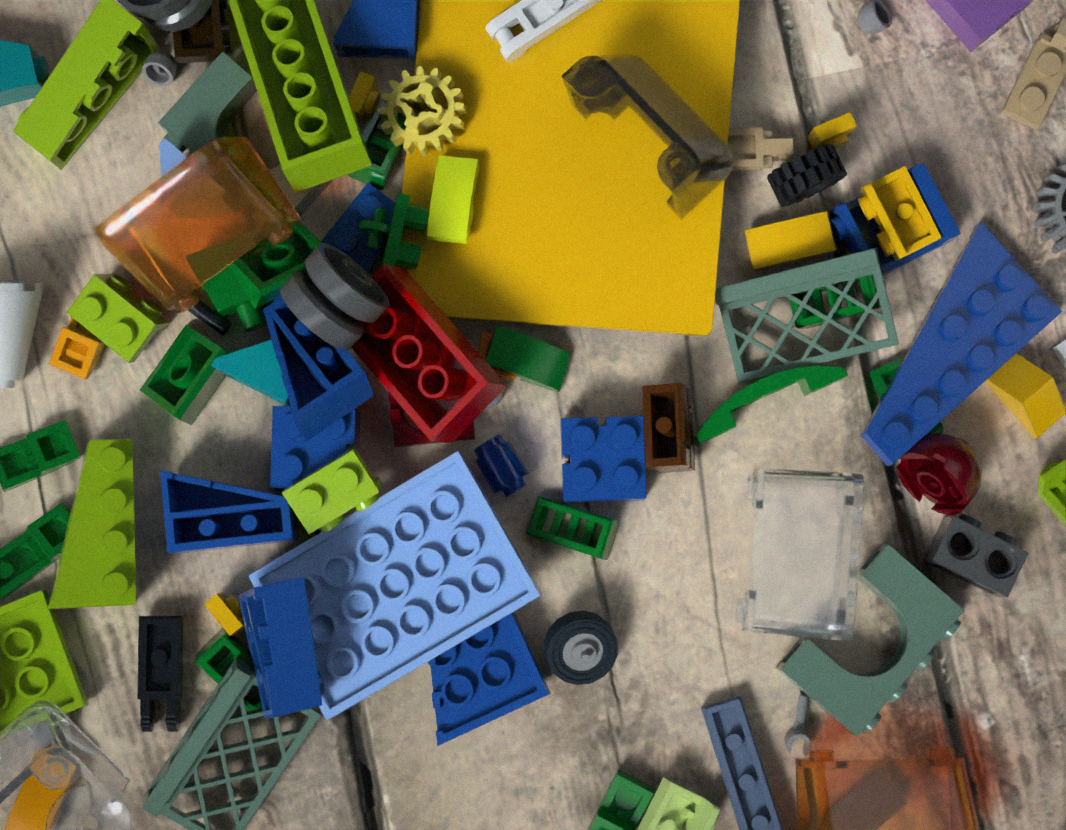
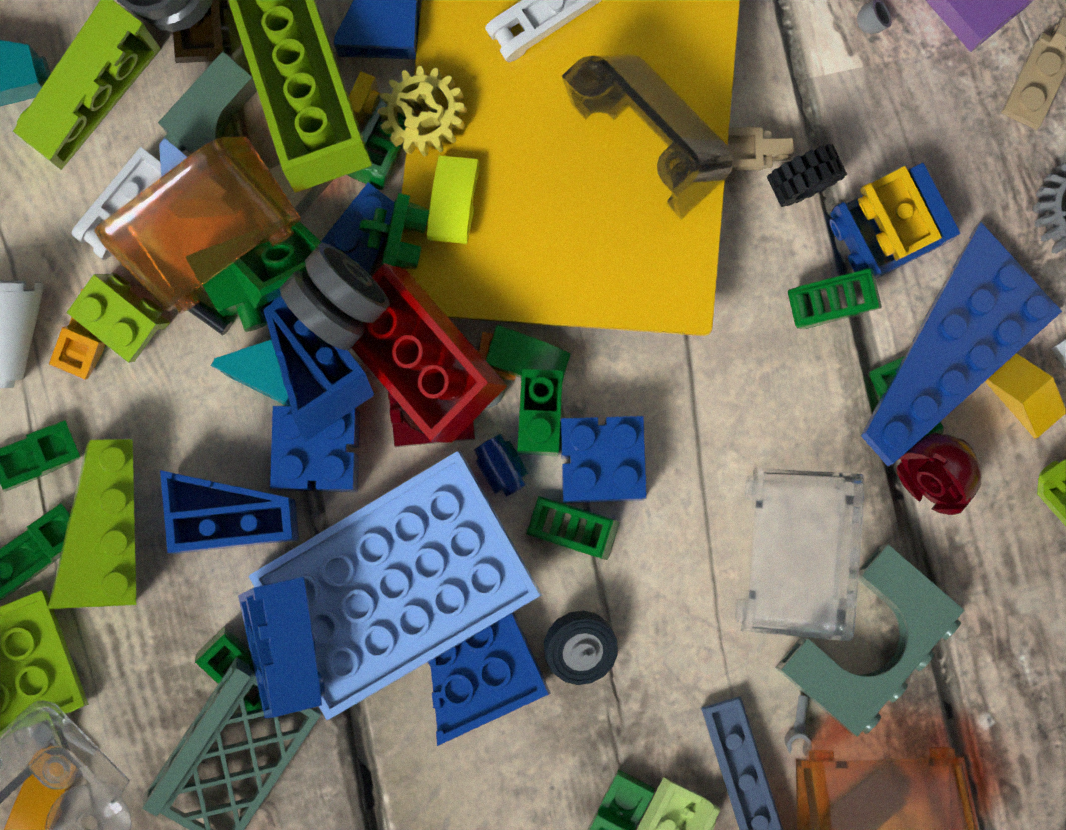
black hinge [137,616,183,732] -> none
green slope [140,325,229,425] -> none
light grey hinge [142,51,177,86] -> none
yellow plate [204,593,245,636] -> none
lime bracket [282,447,383,534] -> none
reddish brown brick [642,383,695,473] -> none
green slope [694,366,848,446] -> none
sand green fence [715,247,899,383] -> none
yellow slope [744,211,837,270] -> none
yellow plate [807,112,857,150] -> none
dark grey brick [923,513,1029,597] -> none
none -> white plate [72,147,162,260]
none -> green slope [517,369,563,457]

